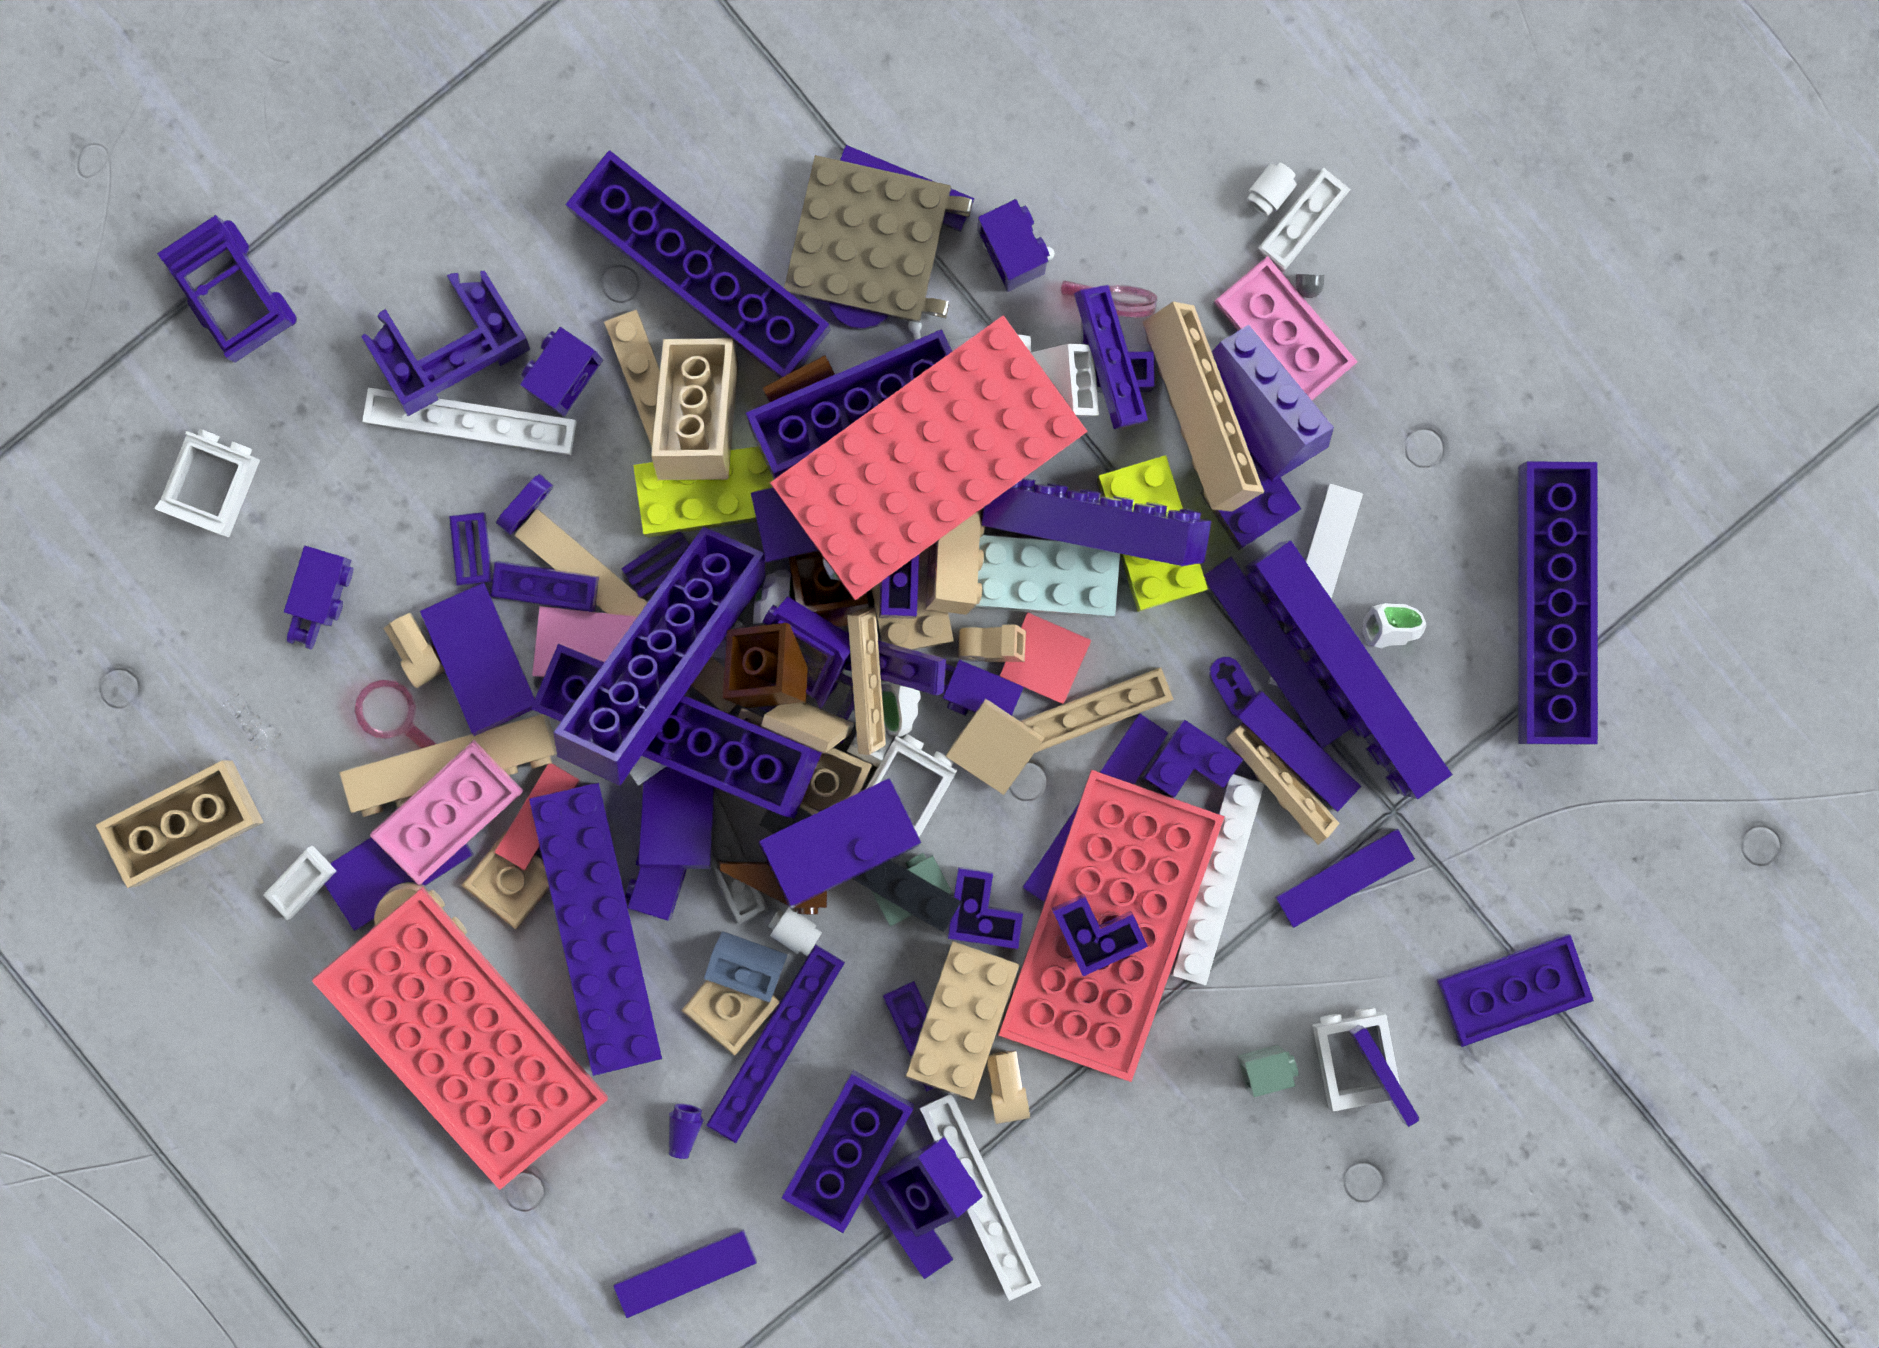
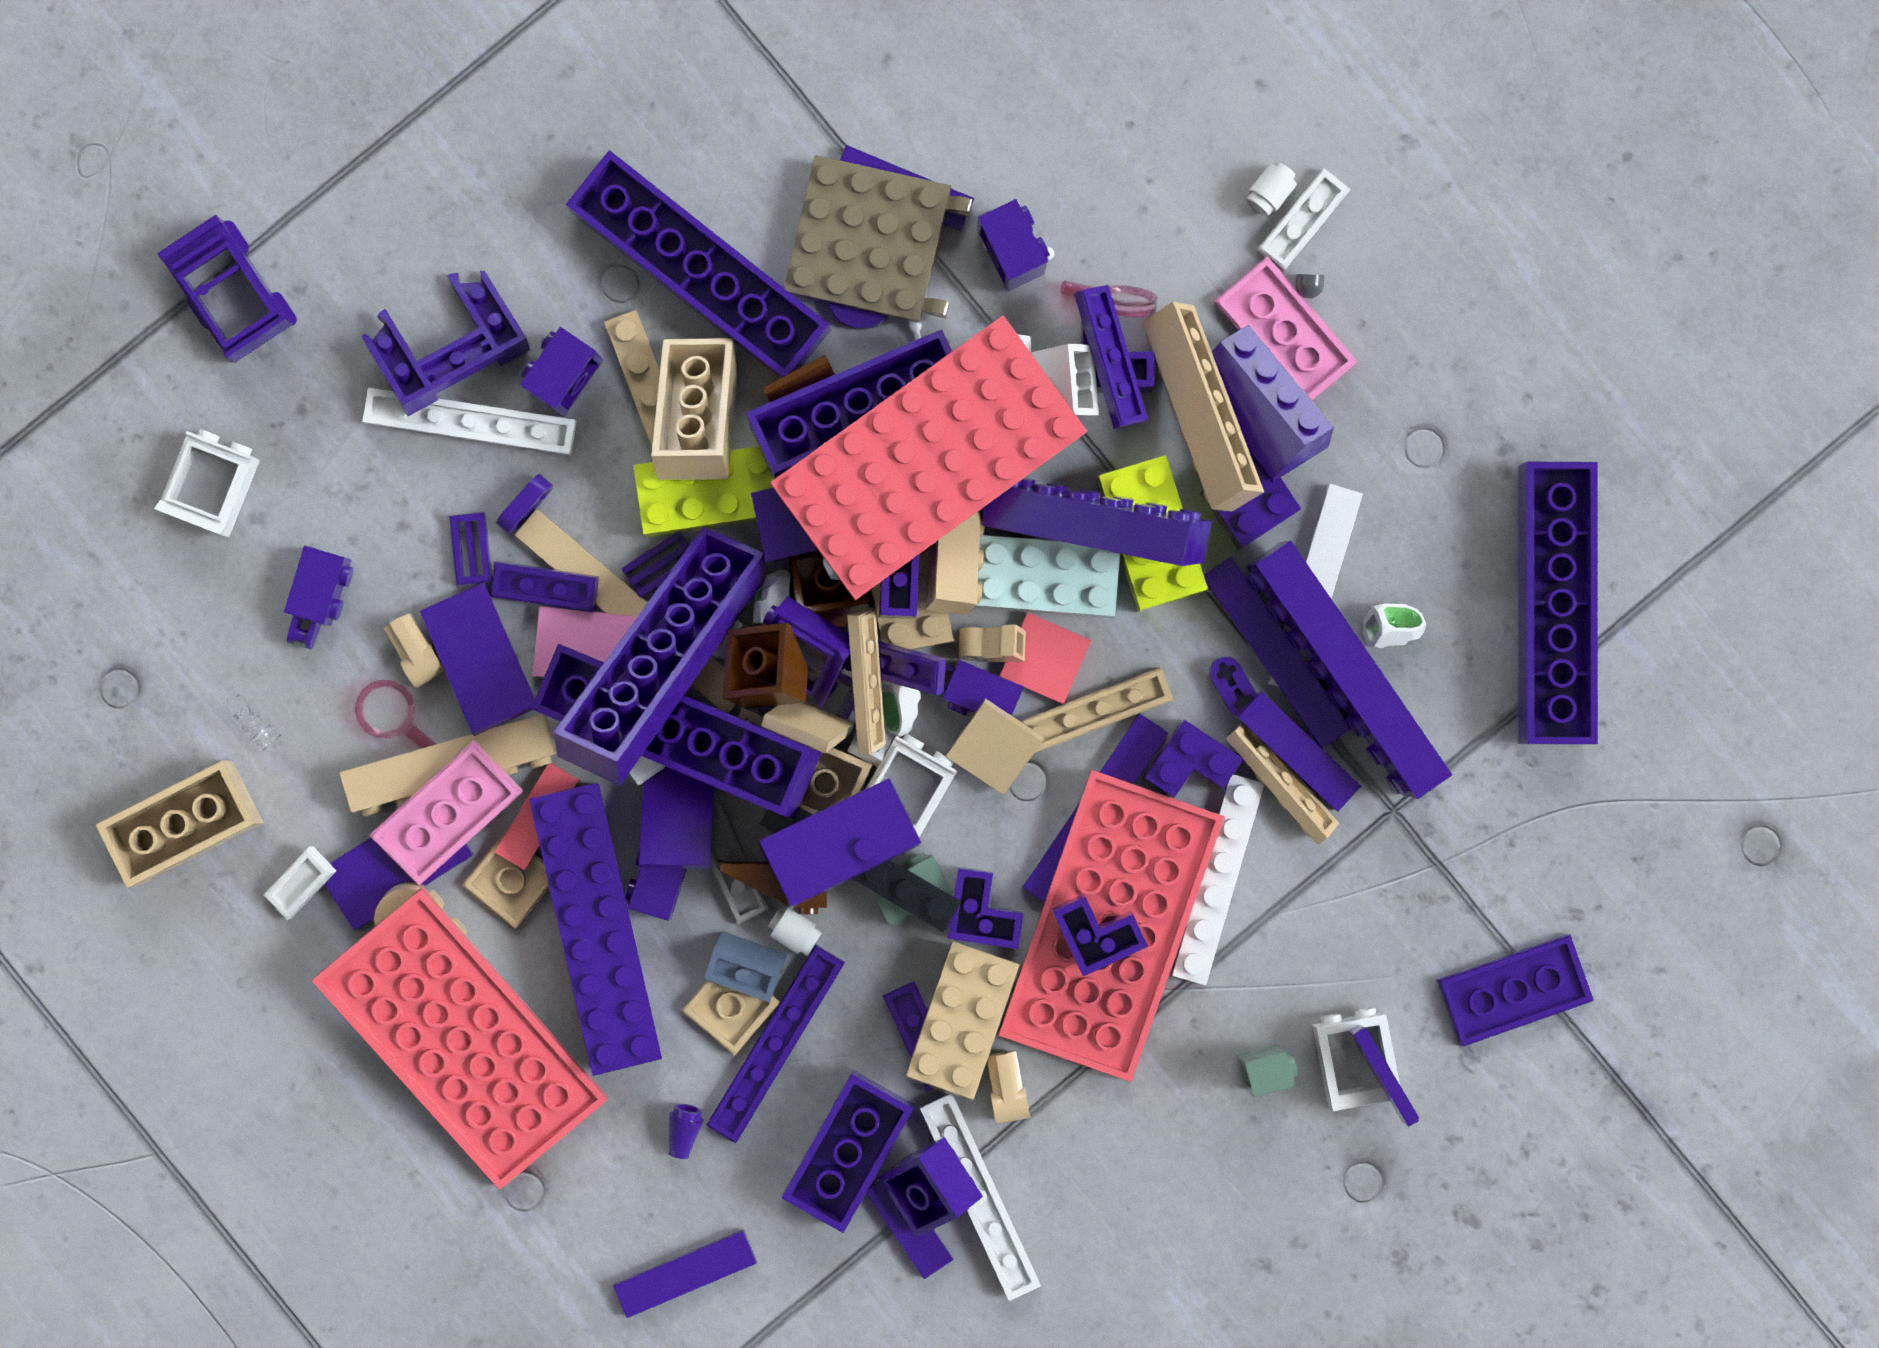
dark purple tile [1275,829,1415,928] -> none

